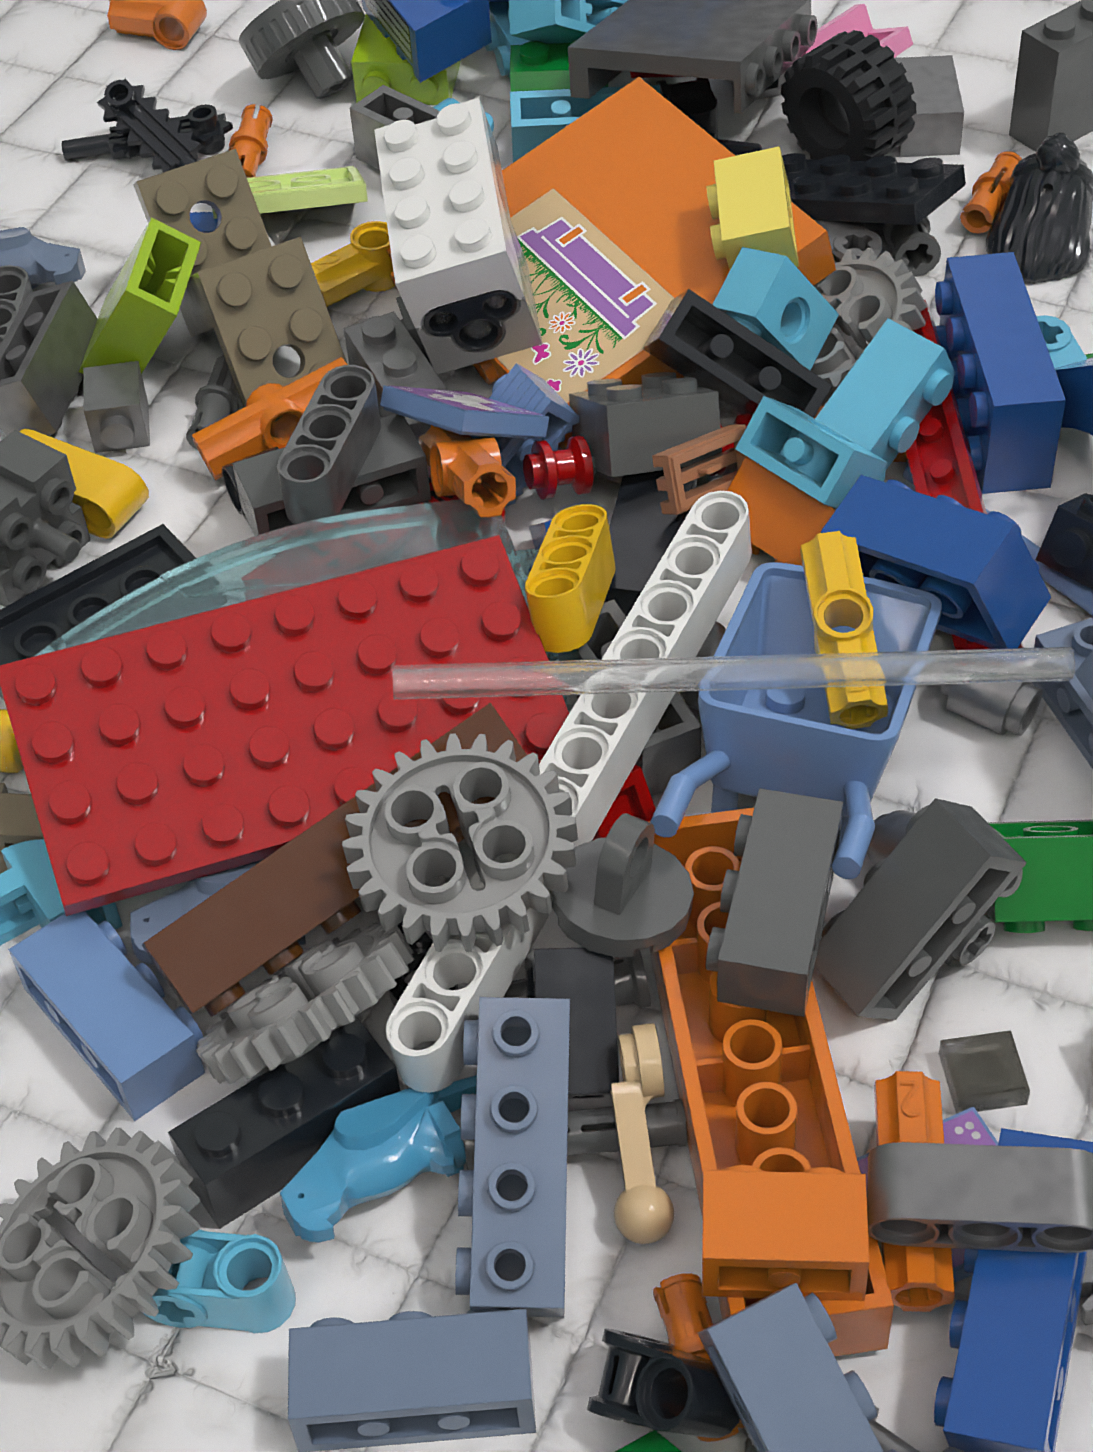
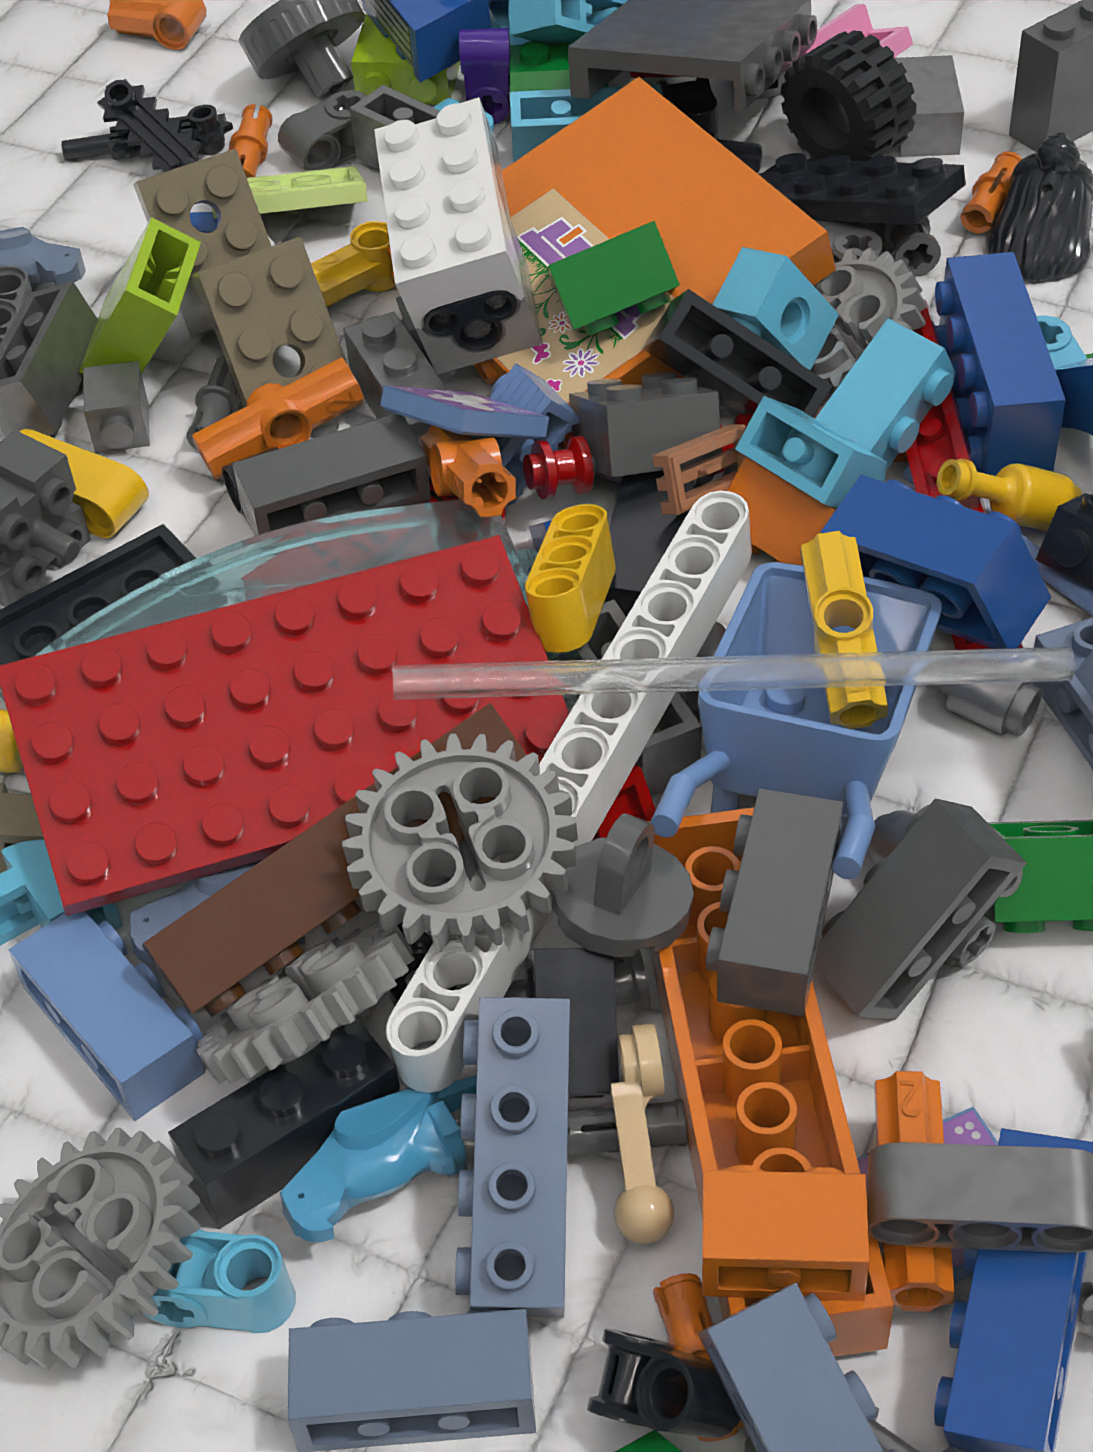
flat silver beam [277,365,381,528] -> none
light yellow brick [706,146,799,270] -> none
clear smoke tile [939,1030,1030,1114] -> none
none -> dark grey piece [278,90,366,171]
none -> dark purple piece [459,28,511,124]
none -> green slope [546,220,680,336]
none -> yellow piece [937,459,1082,532]

